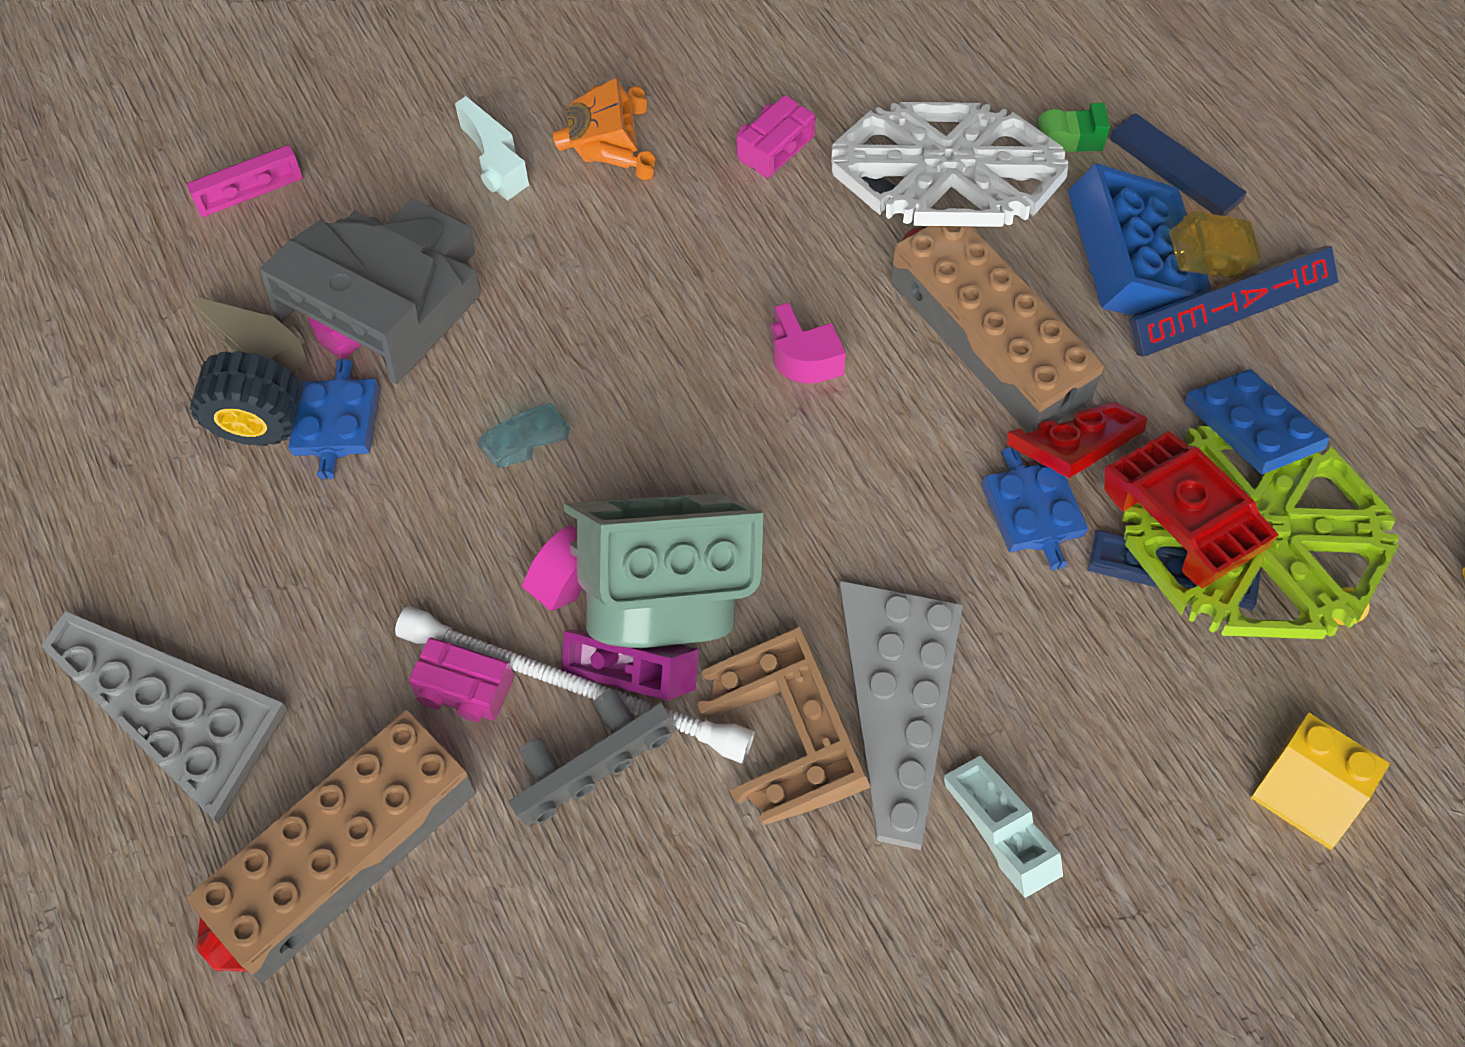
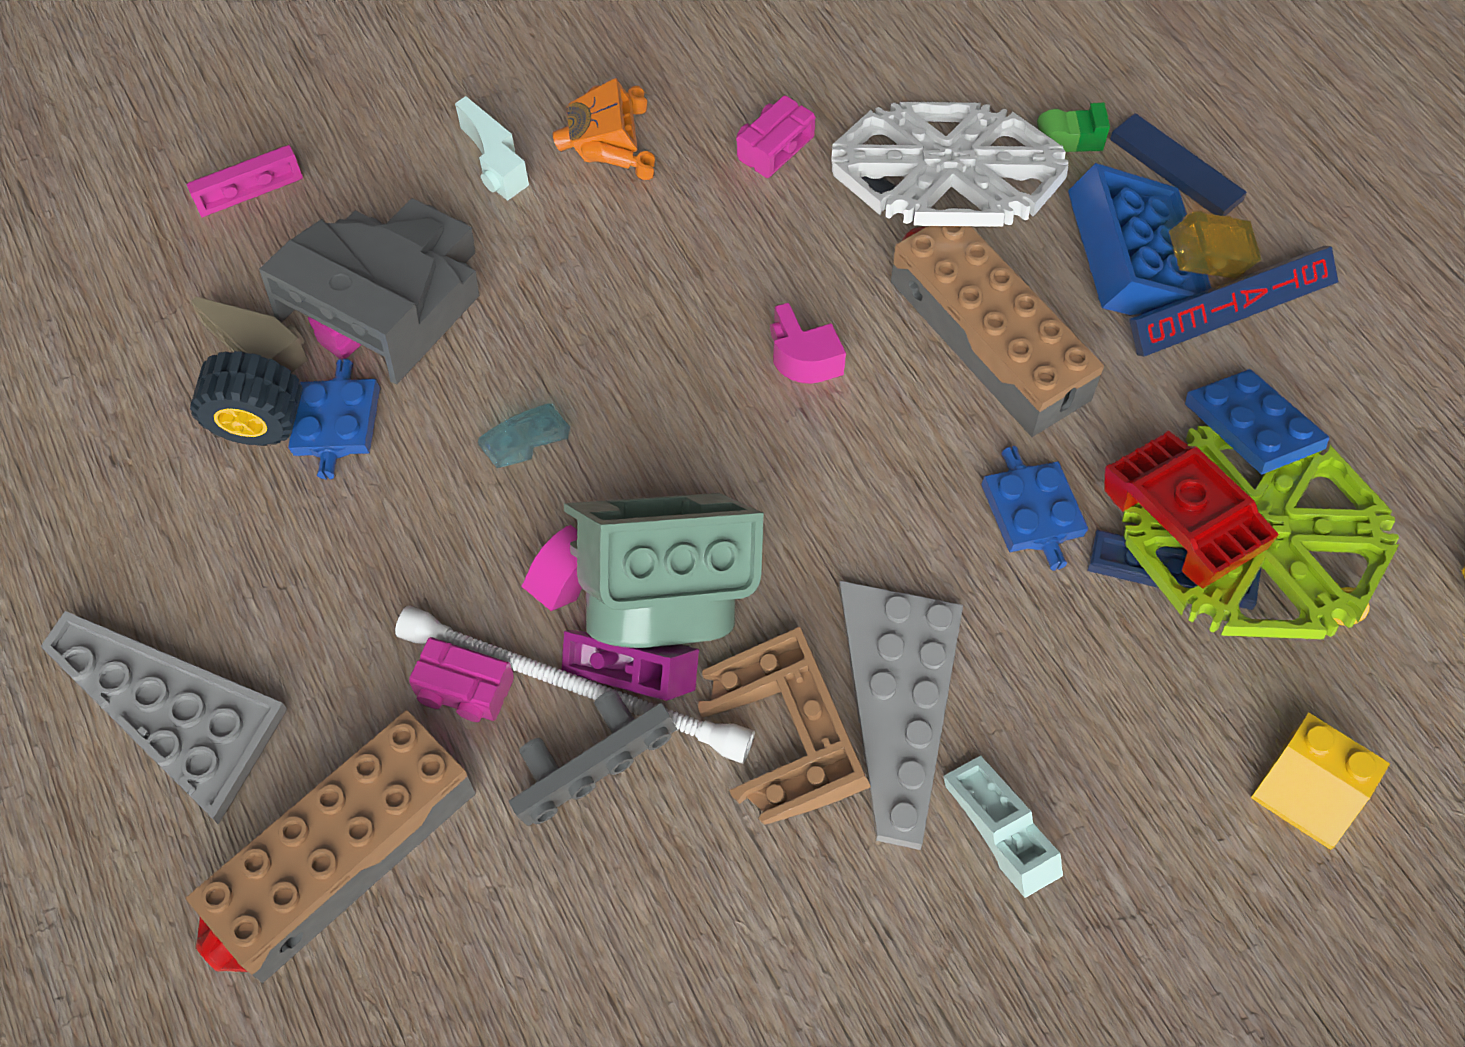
red wing [1007,402,1148,478] -> none

